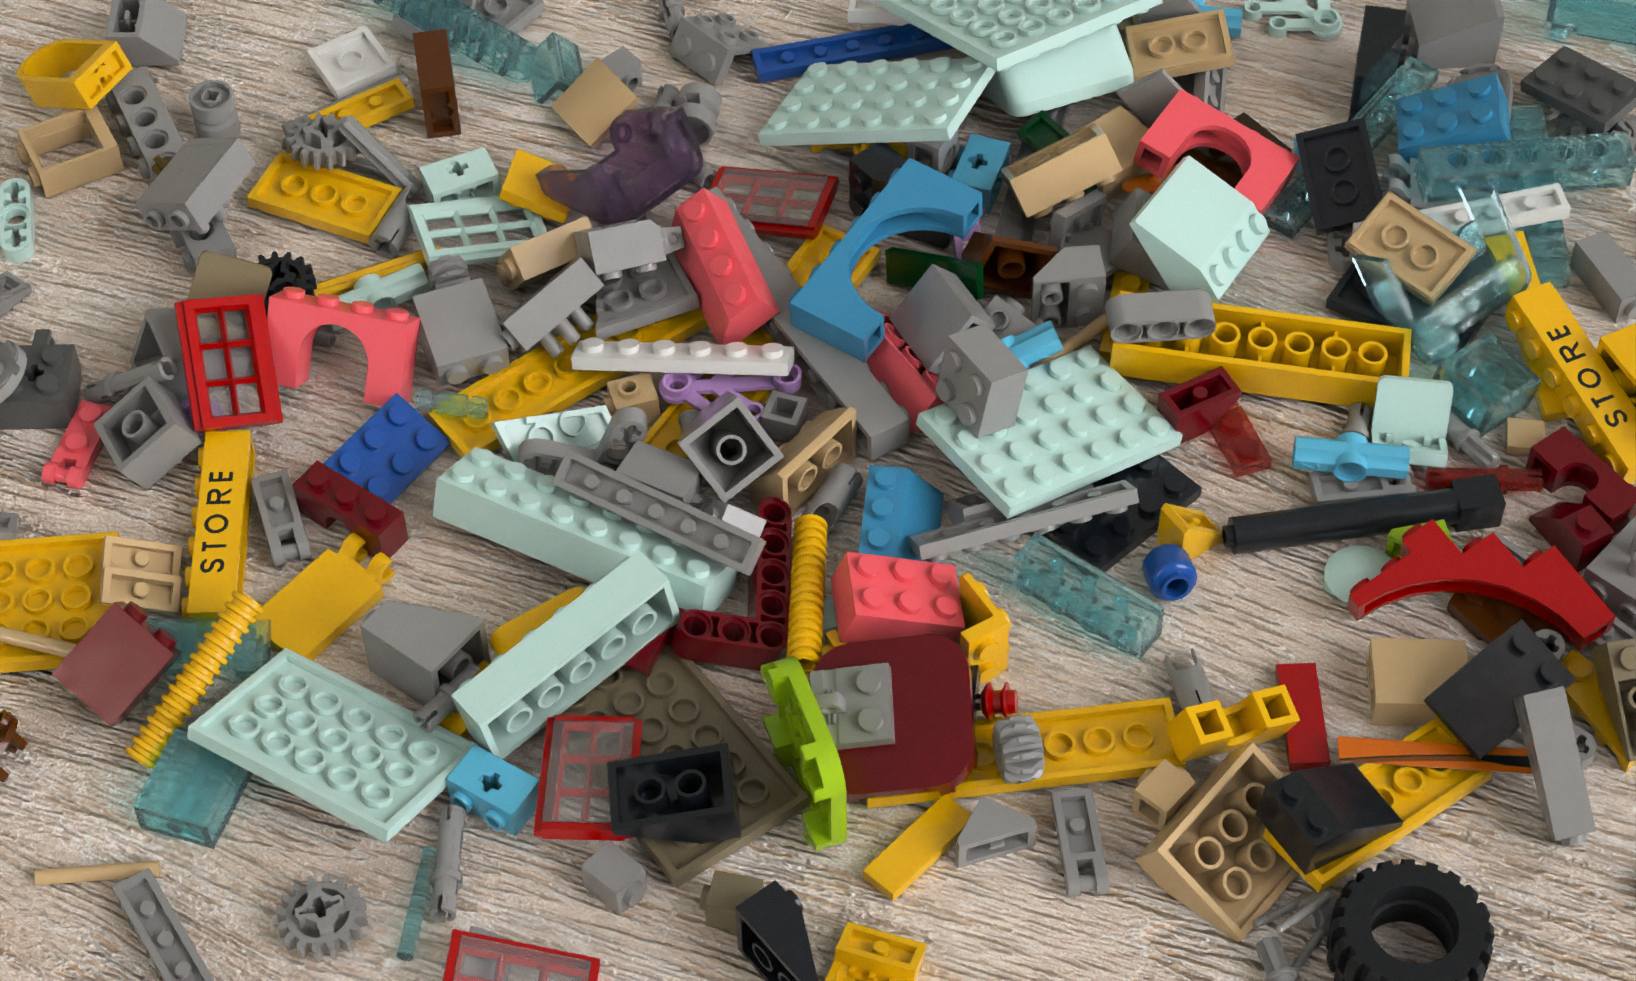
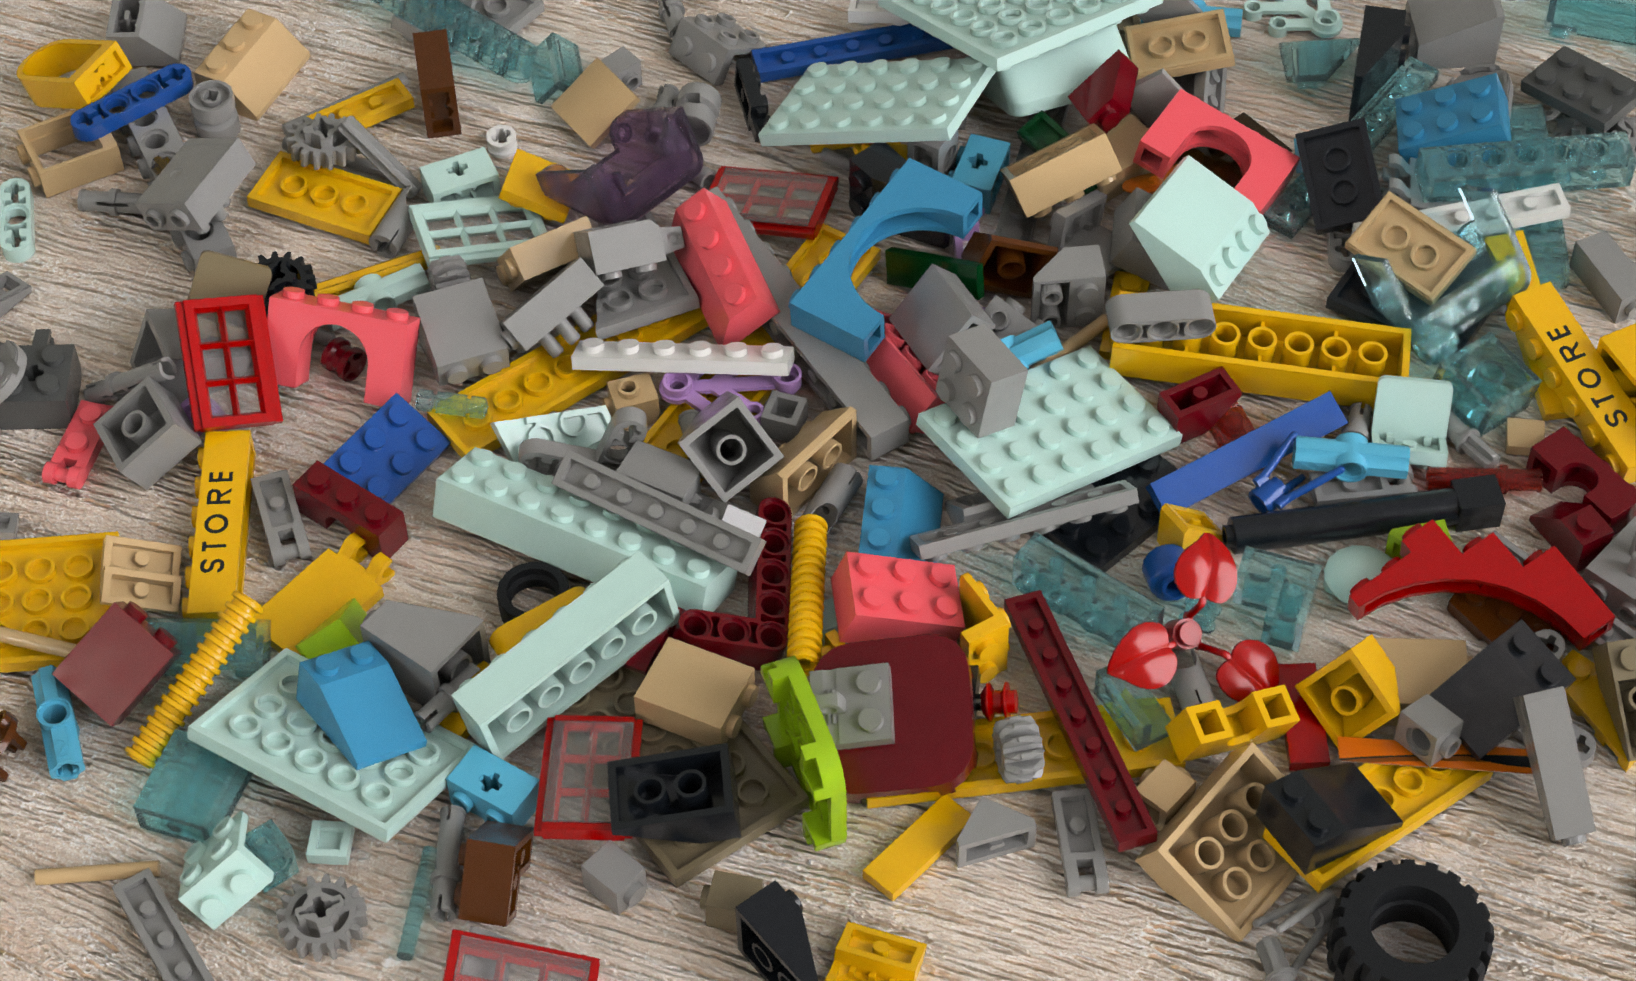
white plate [306,26,398,100] -> none
none -> medium azure piece [31,665,86,781]
none -> blue beam [70,63,194,142]
none -> light grey pin [77,188,142,216]
none -> light aqua bracket [178,811,274,930]
none -> tan slope [194,8,310,122]
none -> clear light blue brick [244,819,299,893]
none -> lime slope [295,598,367,659]
none -> dark azure slope [296,640,427,770]
none -> light aqua plate [306,820,355,865]
none -> dark red wheel [321,337,367,382]
none -> reddish brown brick [454,820,534,927]
none -> white bush [486,125,518,159]
none -> black tyre [497,562,570,624]
none -> tan brick [634,637,759,746]
none -> black hinge [734,58,771,142]
none -> dark red plate [1004,590,1158,853]
none -> dark red slope [1067,49,1139,134]
none -> clear light blue panel [1094,666,1172,752]
none -> red plant [1106,533,1279,702]
none -> blue tile [1146,391,1348,512]
none -> clear light blue plate [1178,598,1222,634]
none -> clear light blue brick [1232,546,1322,652]
none -> blue plant [1248,431,1345,513]
none -> clear light blue slope [1279,38,1360,89]
none -> yellow slope [1295,634,1401,748]
none -> light grey brick [1394,693,1464,767]

